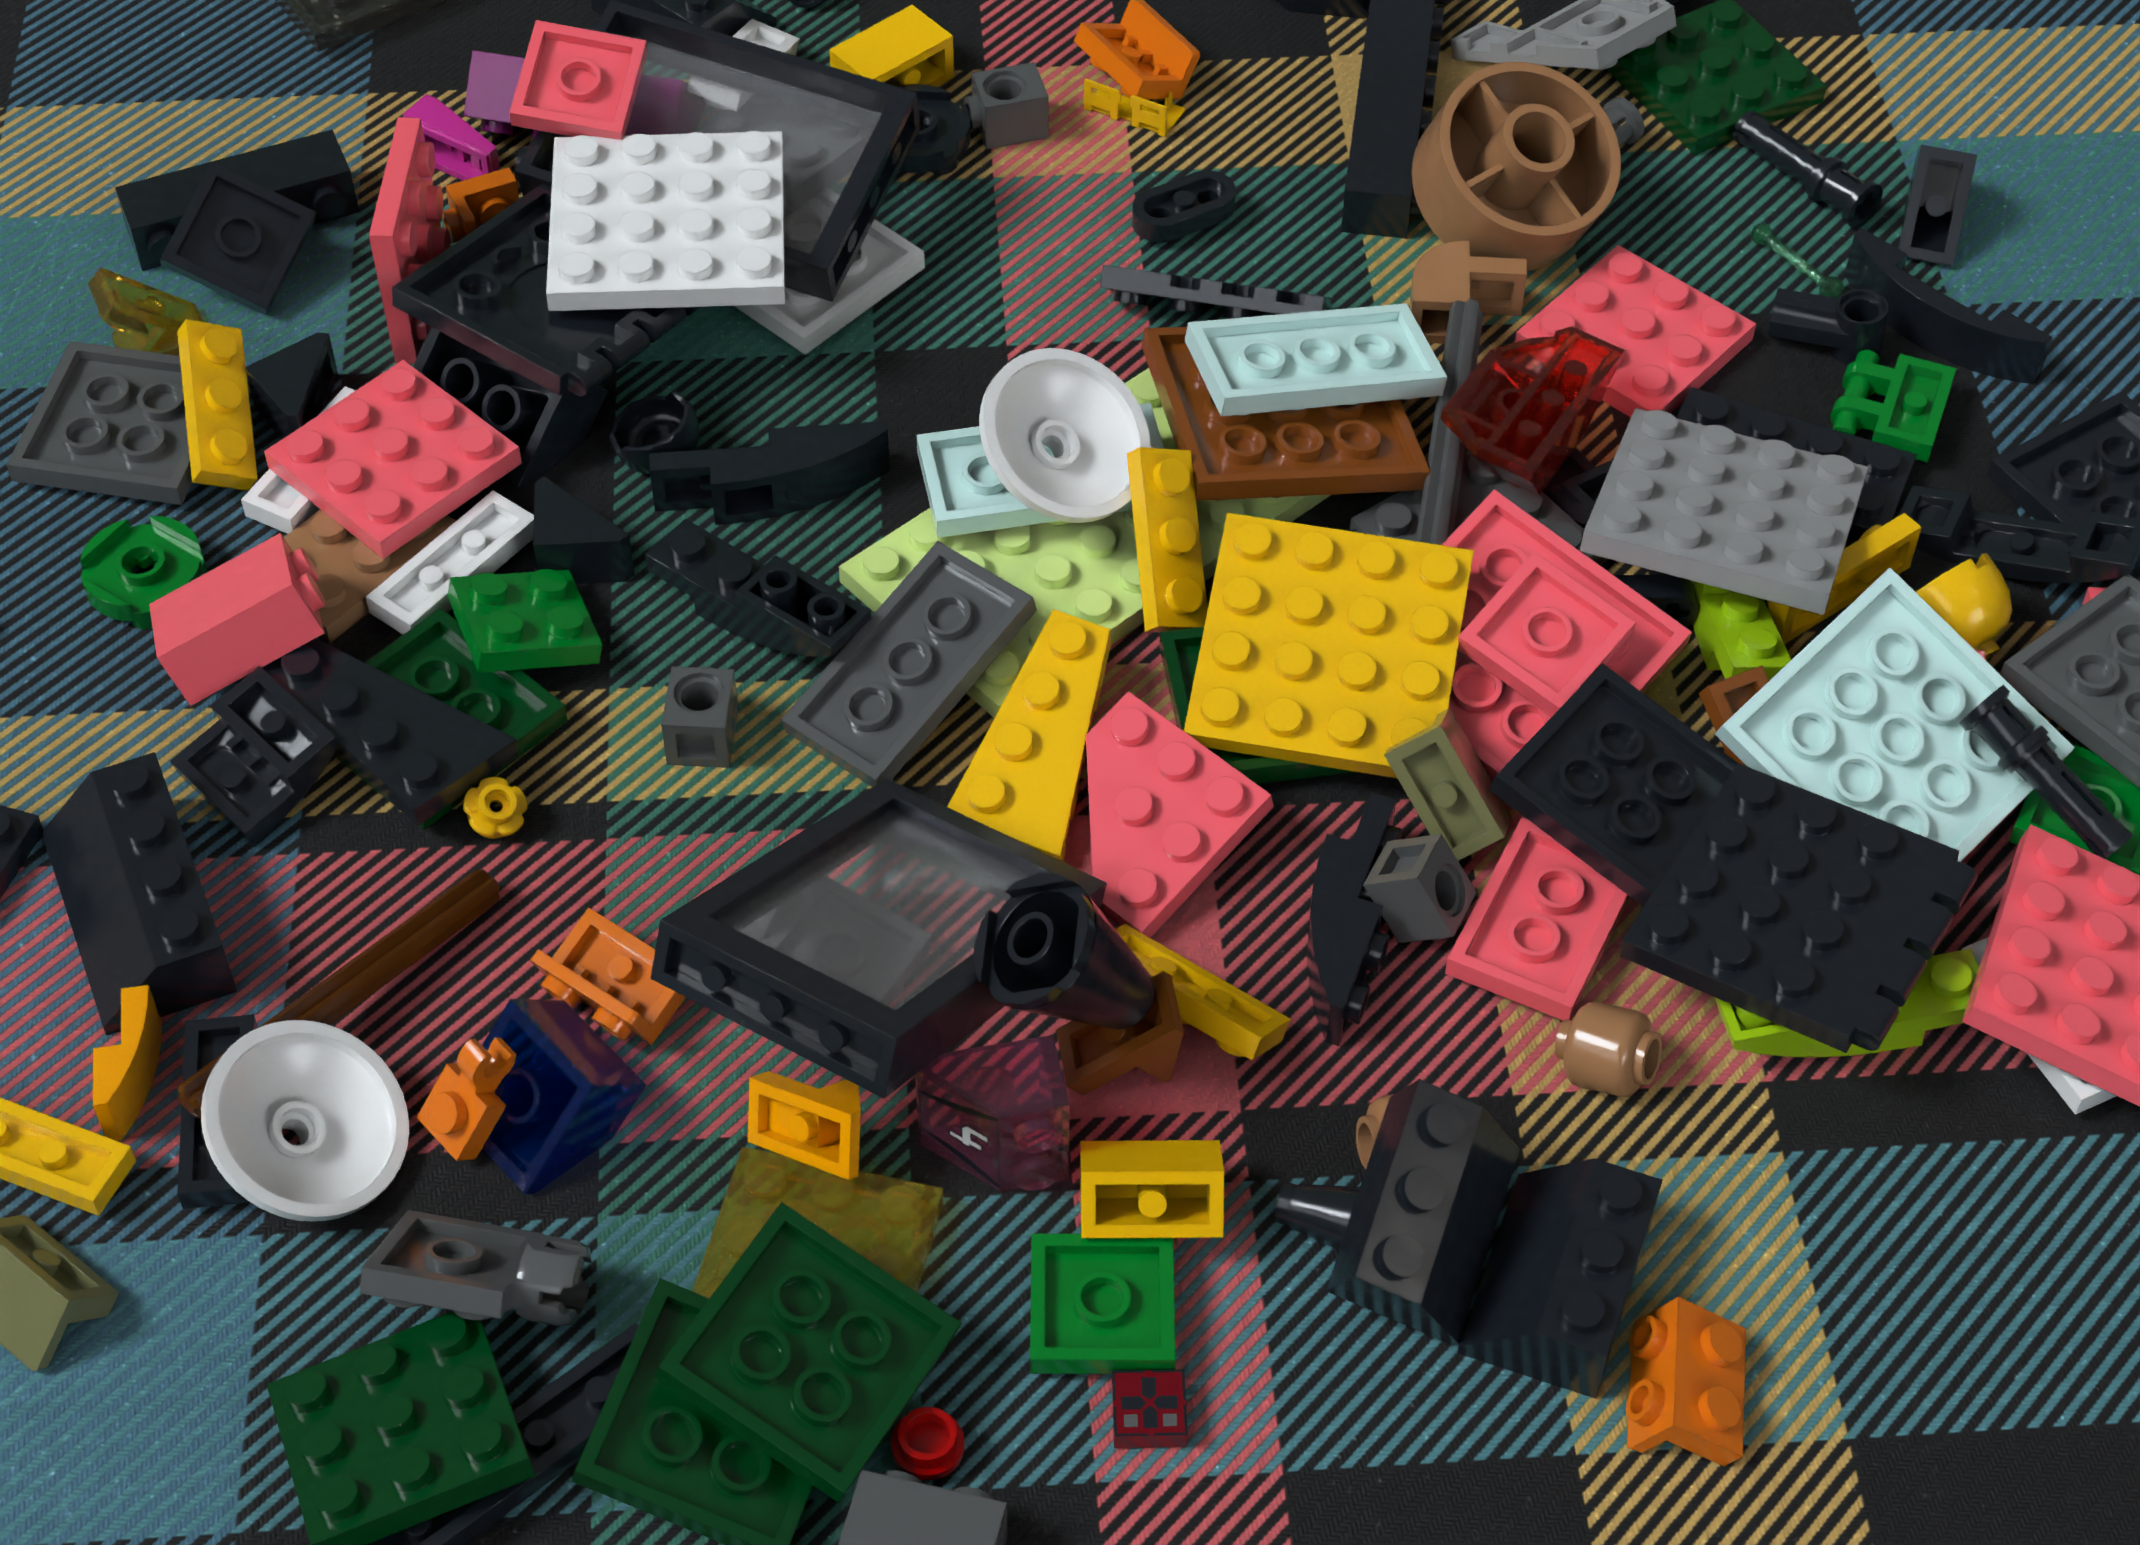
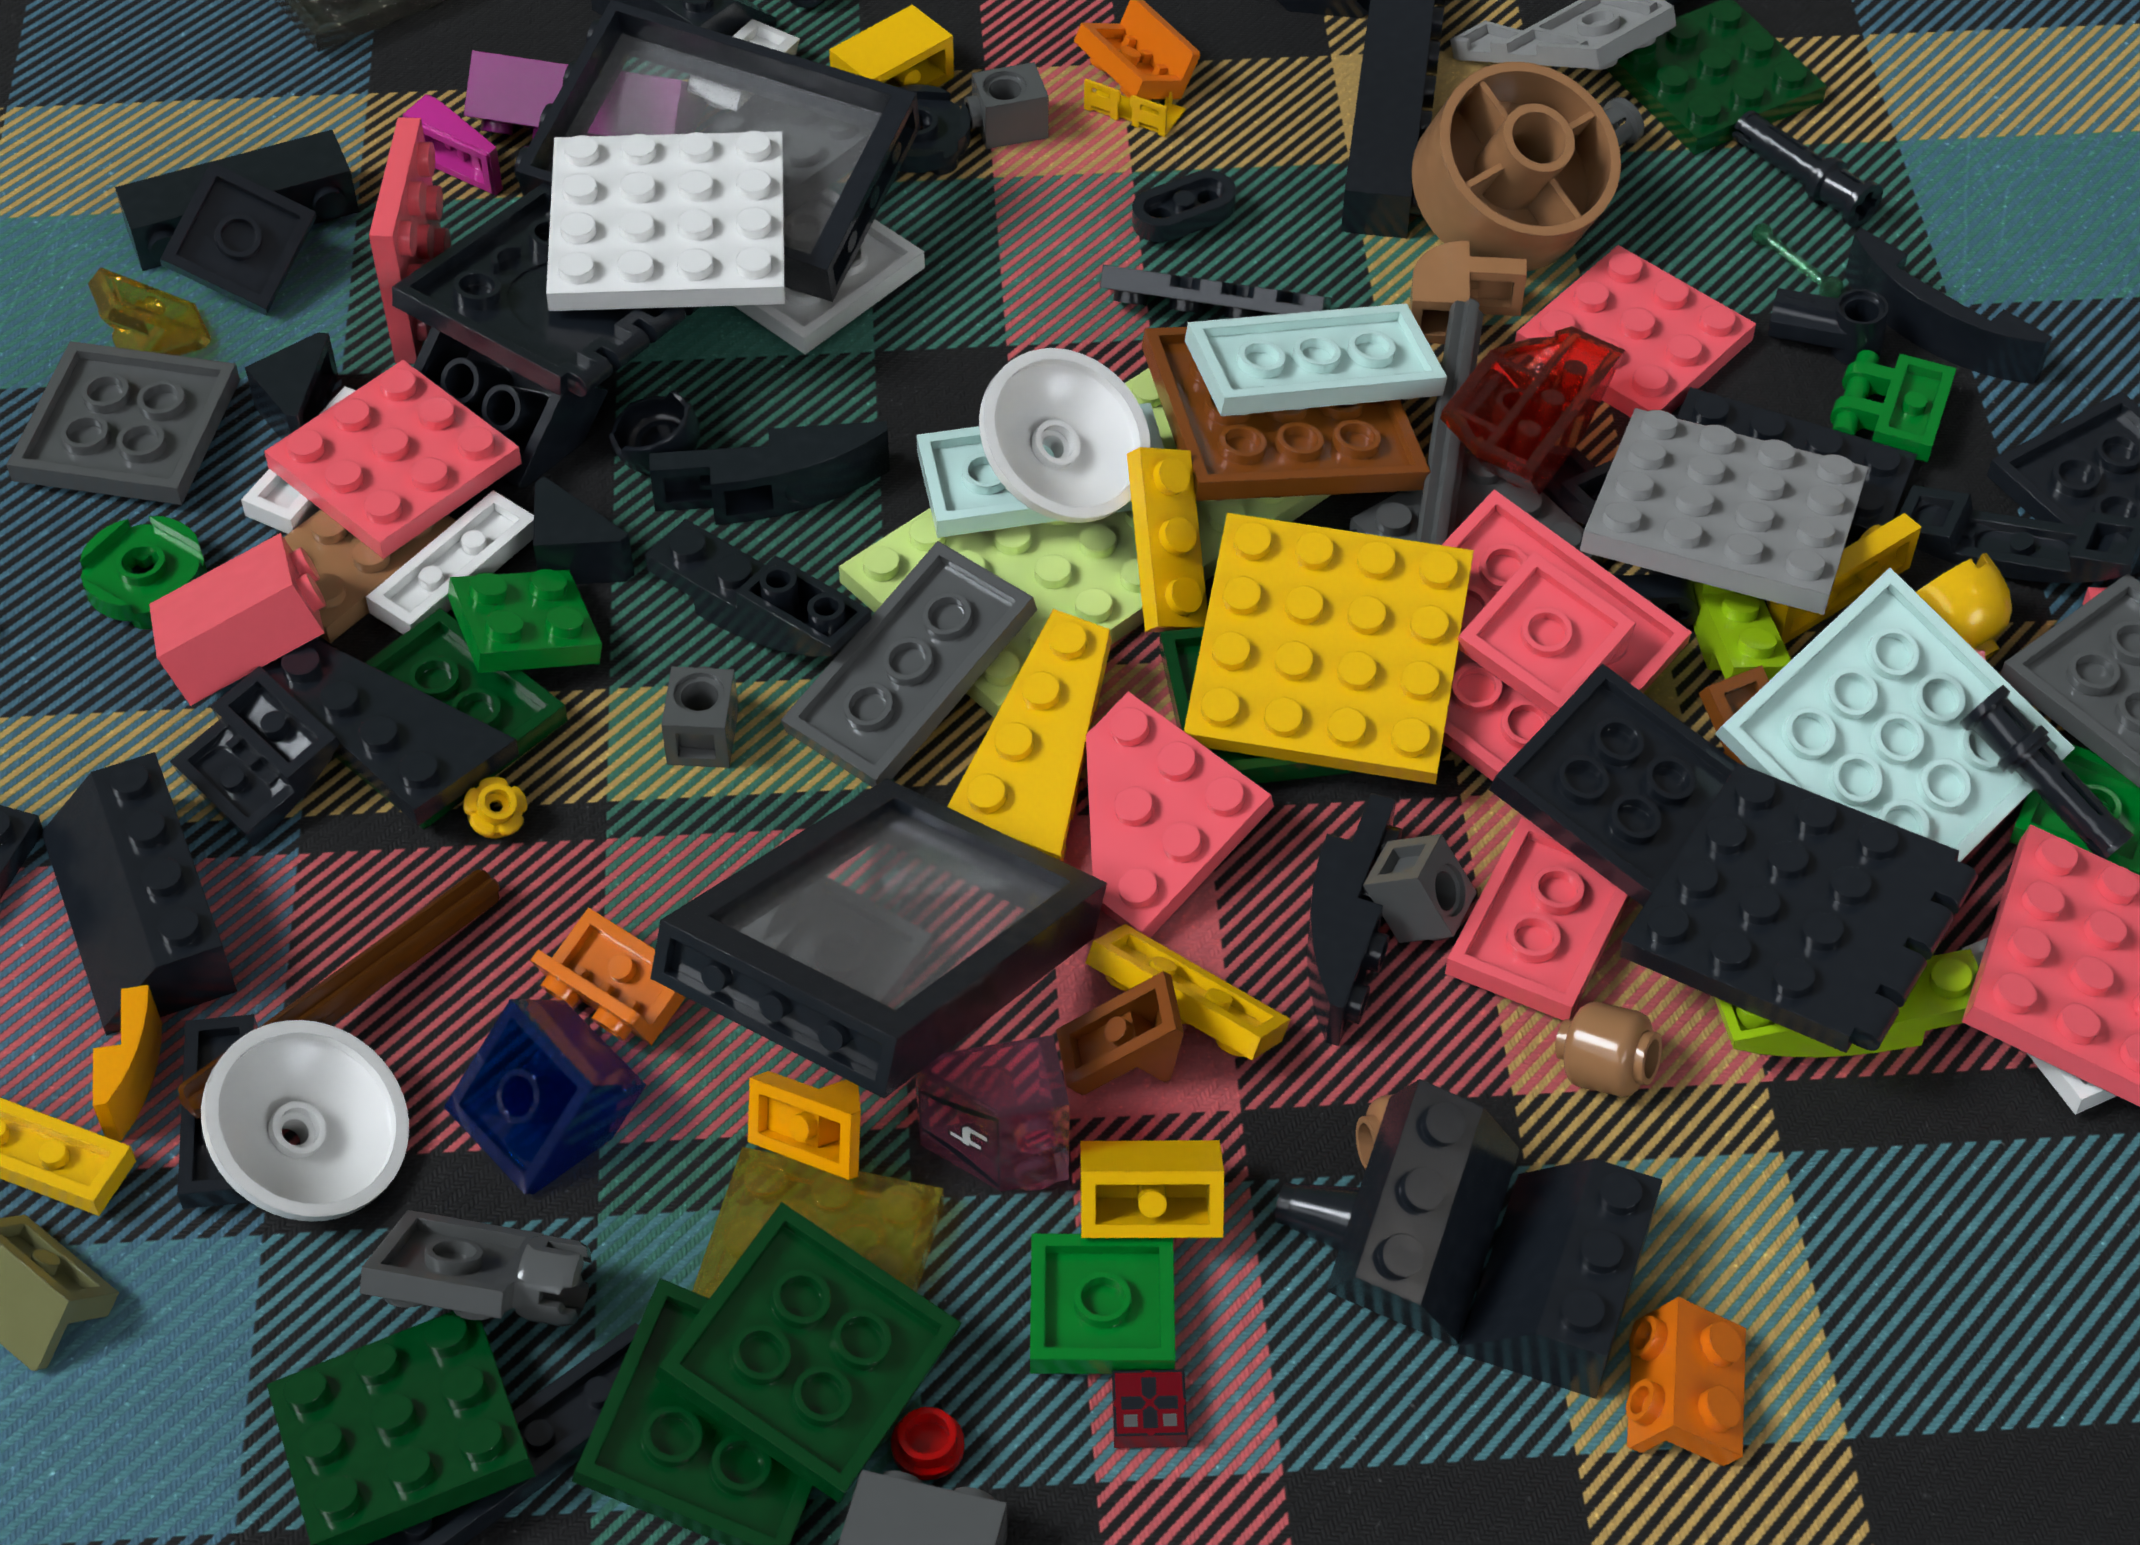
yellow plate [177,319,258,491] -> none
orange plate [416,1037,517,1161] -> none
orange bracket [442,167,519,243] -> none
coral plate [509,20,647,140] -> none
black cone [974,873,1155,1030] -> none
olive panel [1384,708,1512,861] -> none
black slope [1898,145,1977,266] -> none

